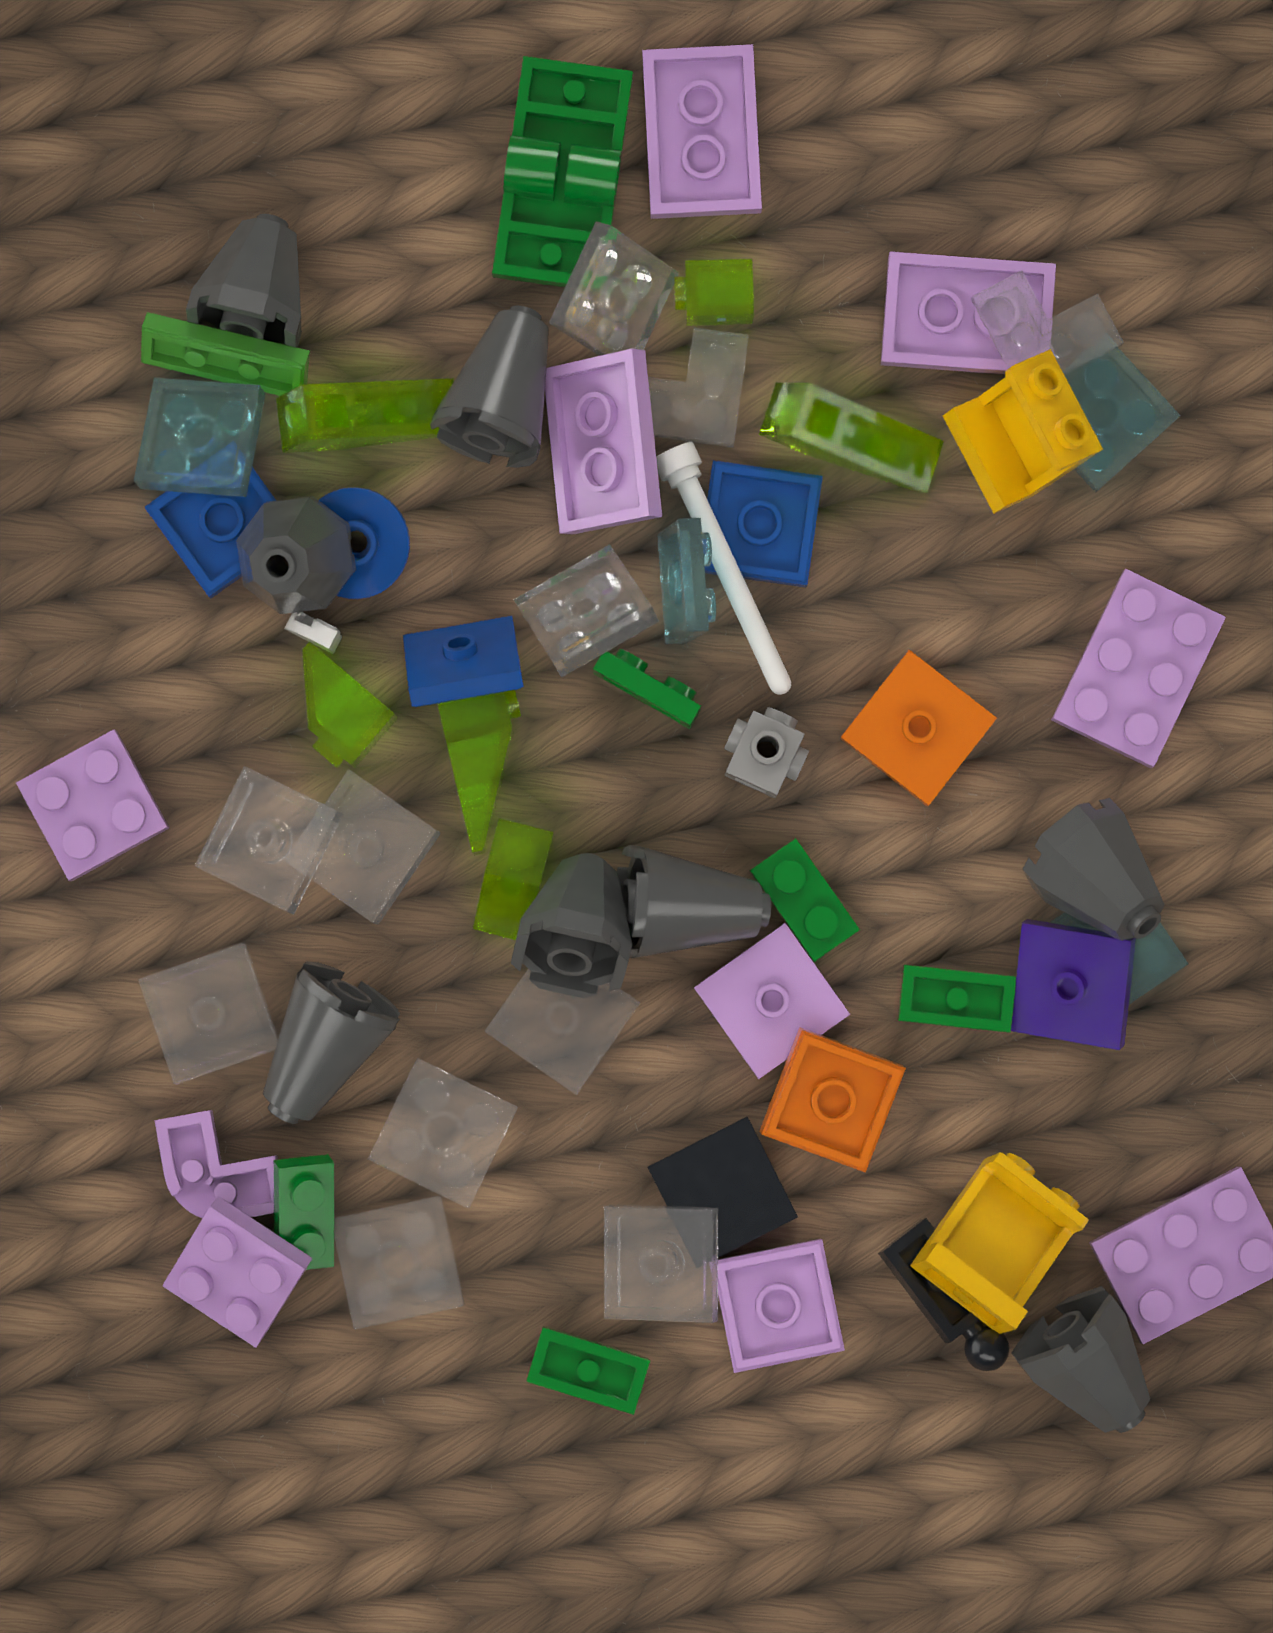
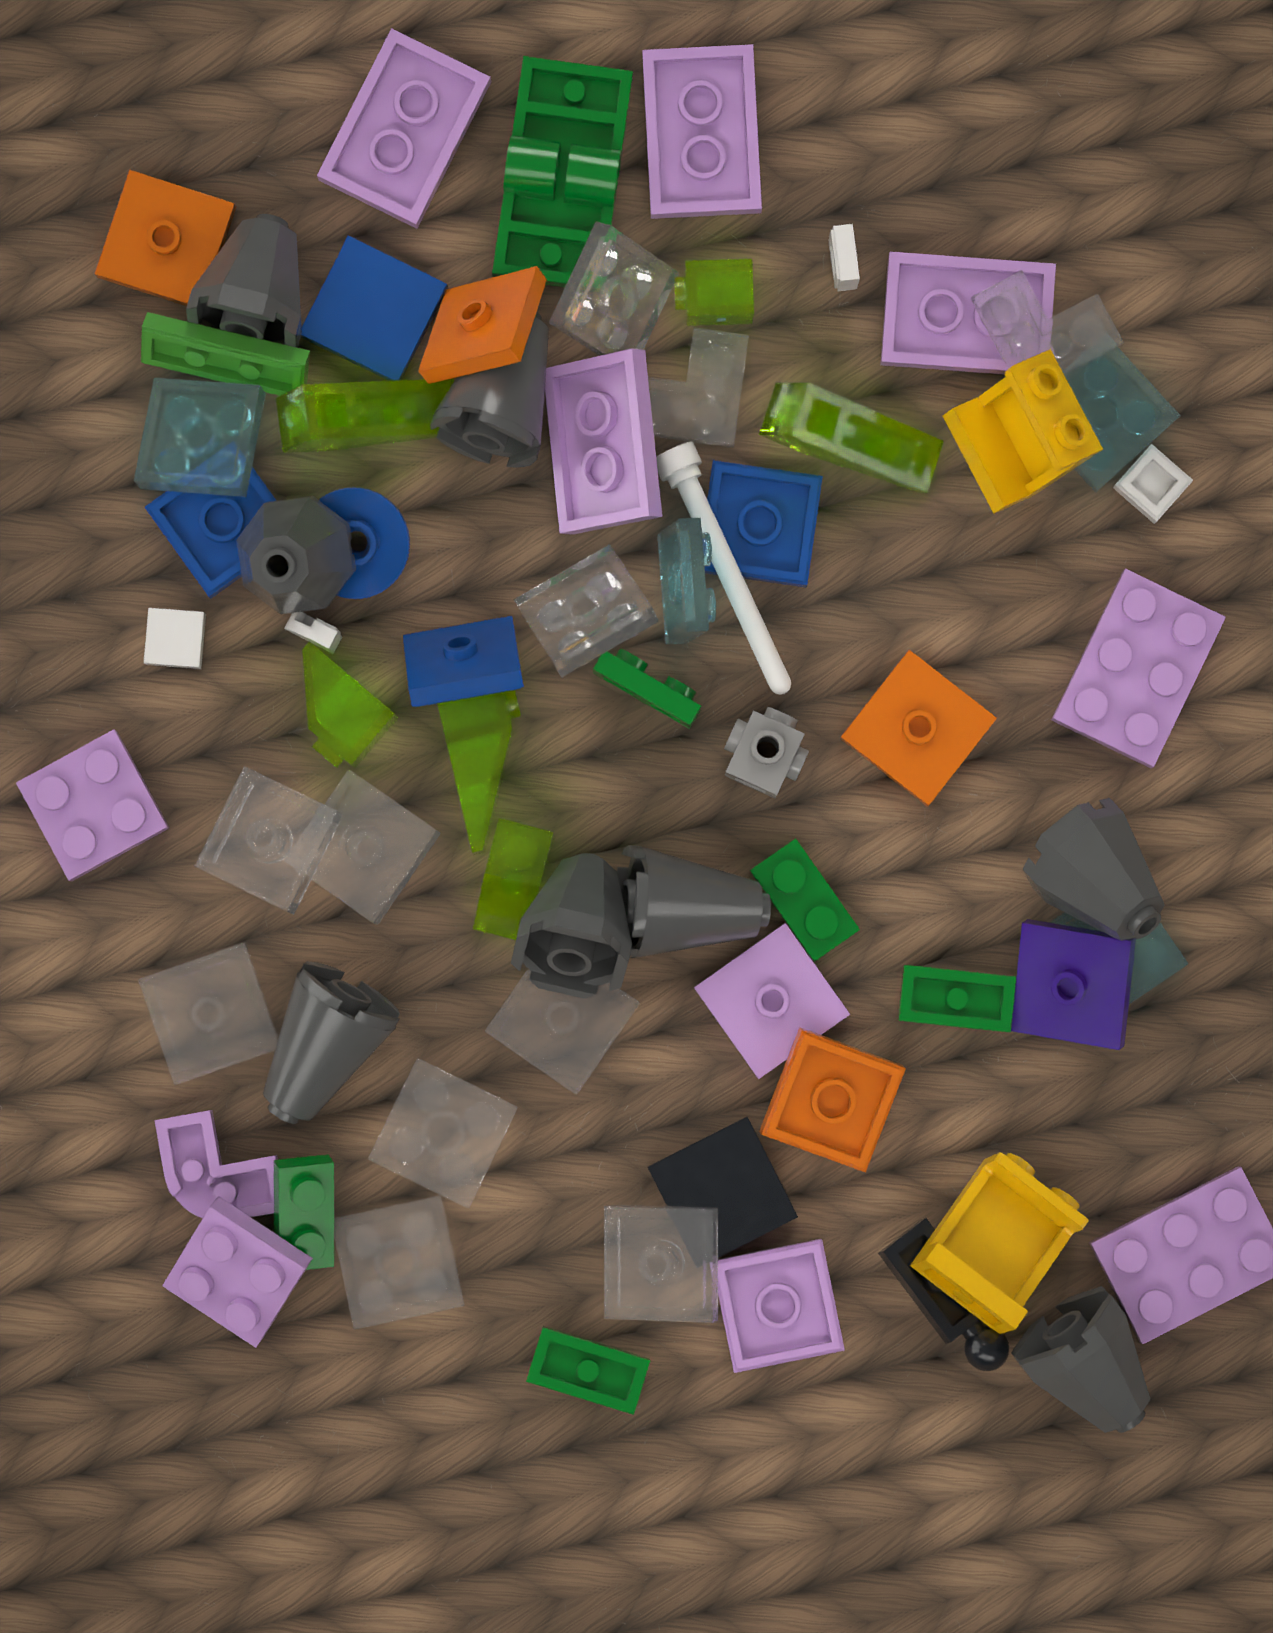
none -> orange plate [95,170,236,306]
none -> white tile [144,608,206,669]
none -> blue tile [301,235,448,386]
none -> lavender plate [317,28,491,229]
none -> orange plate [418,266,547,384]
none -> white tile [828,224,860,291]
none -> white tile [1113,444,1193,524]

